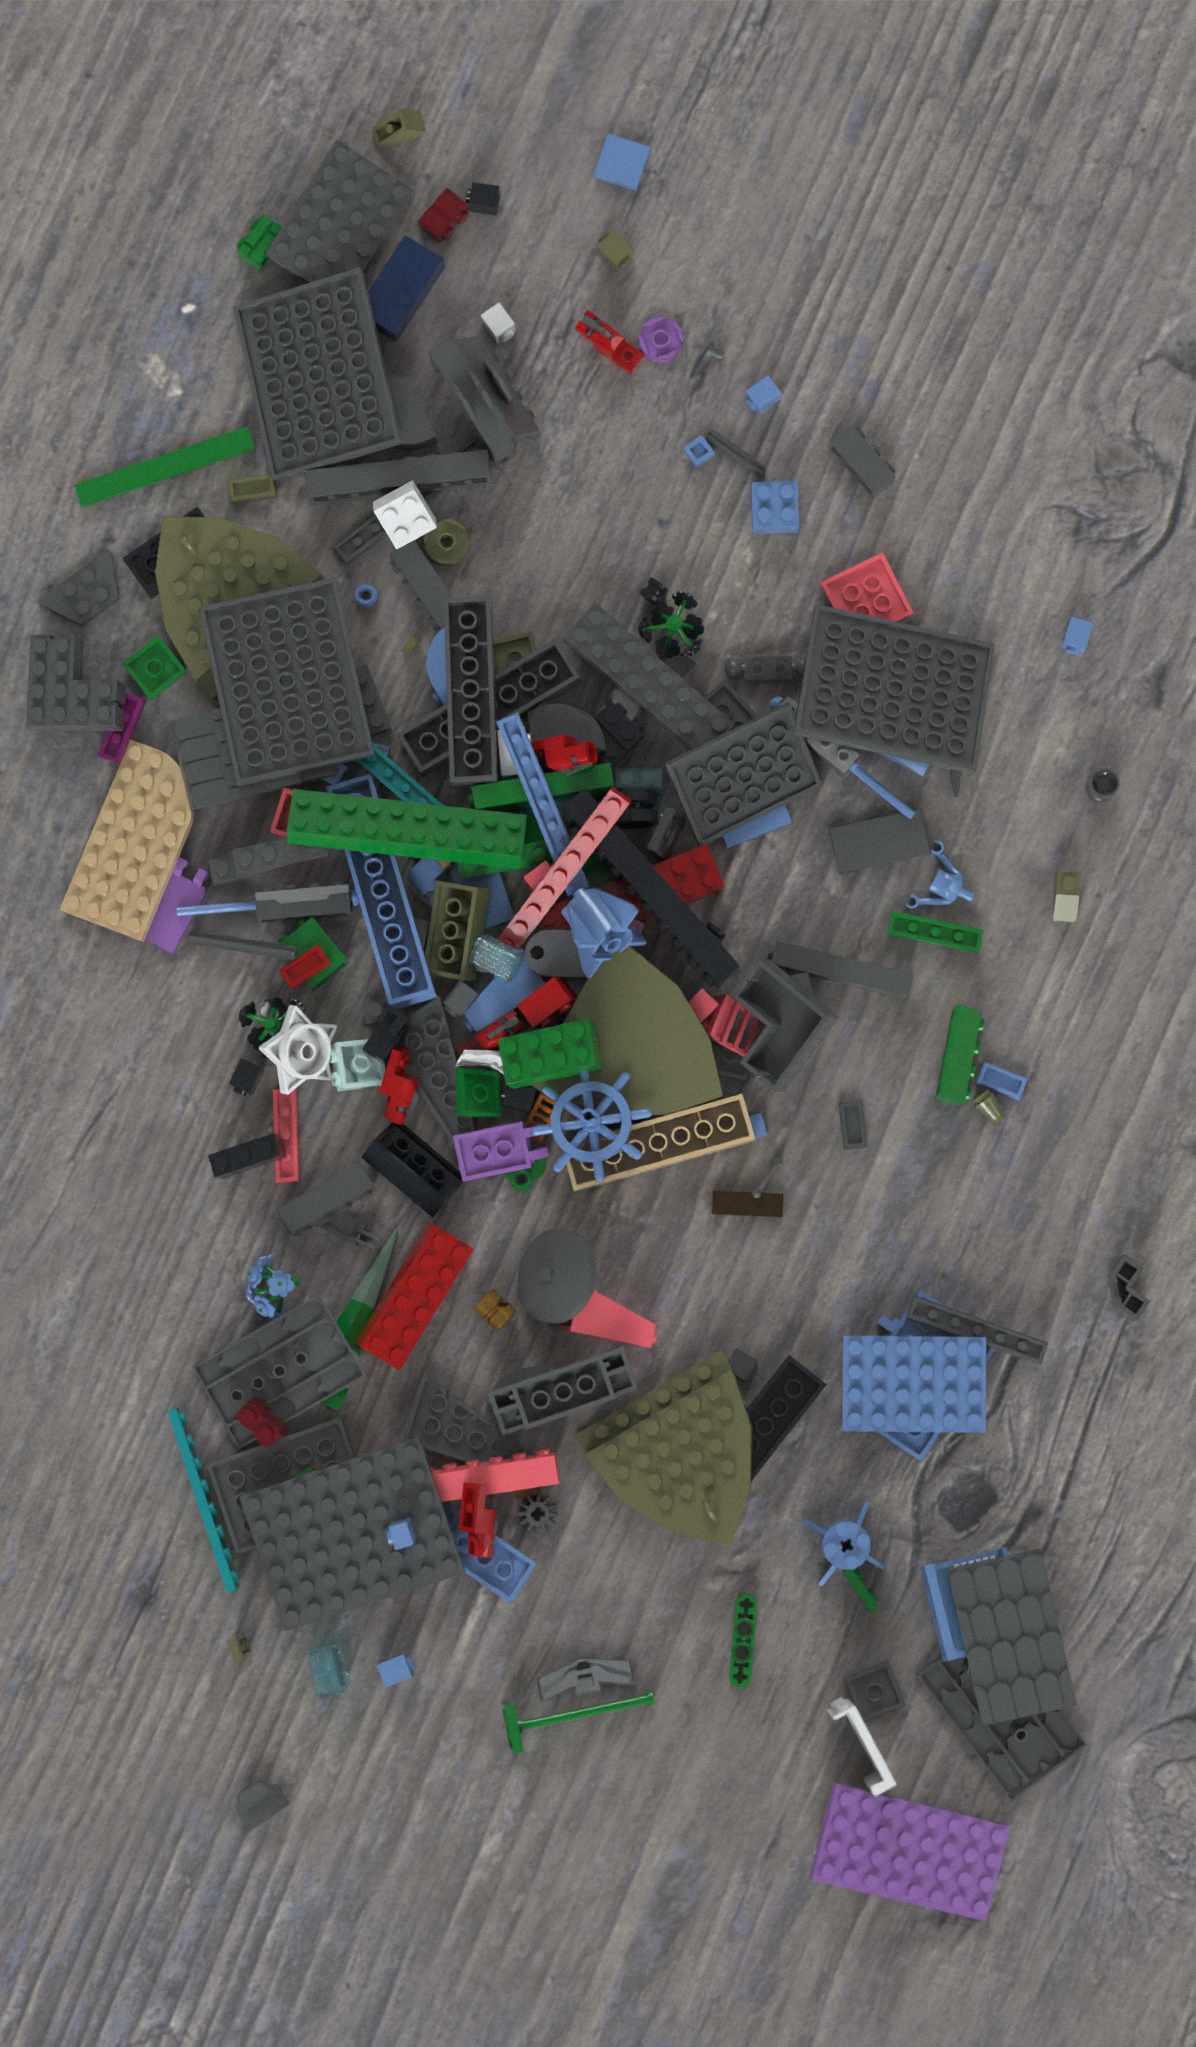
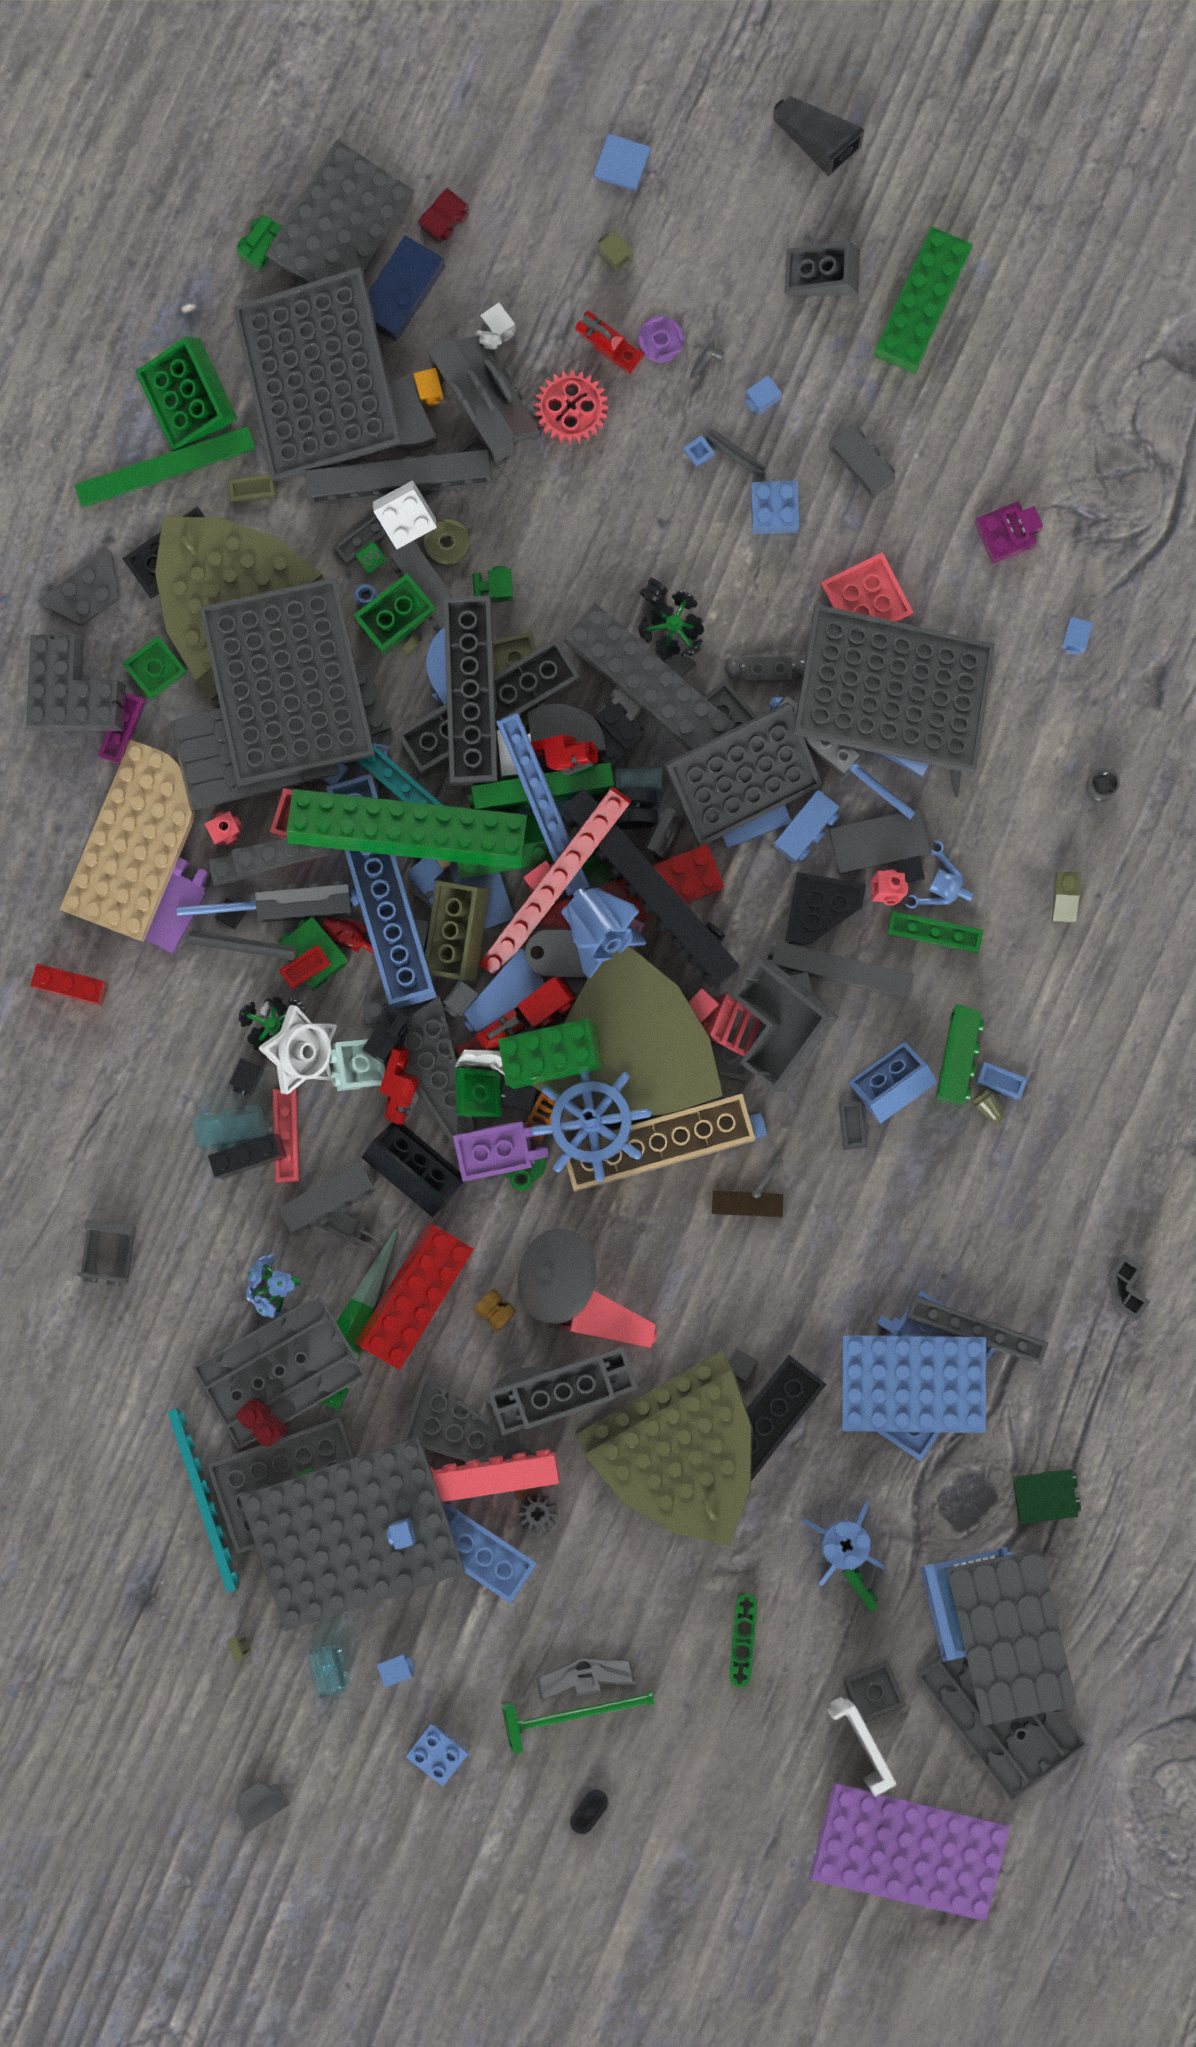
olive slope [372,108,426,149] -> none
red plate [459,1482,498,1558] -> none
black brick [466,182,500,216] -> none
clear light blue brick [468,934,525,983] -> none
none -> red brick [30,963,108,1006]
none -> dark grey panel [78,1220,136,1286]
none -> green slope [135,336,238,452]
none -> clear light blue brick [192,1104,268,1148]
none -> coral brick [205,811,243,848]
none -> black tile [215,898,247,930]
none -> red animal [322,917,376,959]
none -> green slope [353,573,436,657]
none -> green tile [354,541,387,574]
none -> medium blue hinge [406,1724,469,1787]
none -> light orange brick [414,368,444,407]
none -> green brick [472,566,514,603]
none -> white plate [475,330,502,349]
none -> coral gear [534,370,608,445]
none -> black plate [570,1789,608,1834]
none -> black slope [773,96,864,177]
none -> medium blue brick [773,790,840,864]
none -> dark grey slope [785,240,860,296]
none -> black plate [785,872,866,946]
none -> medium blue slope [848,1041,937,1124]
none -> coral brick [871,870,908,905]
none -> green brick [874,226,973,374]
none -> black tile [896,856,925,883]
none -> magenta piece [975,501,1043,564]
none -> dark green brick [1012,1469,1081,1524]

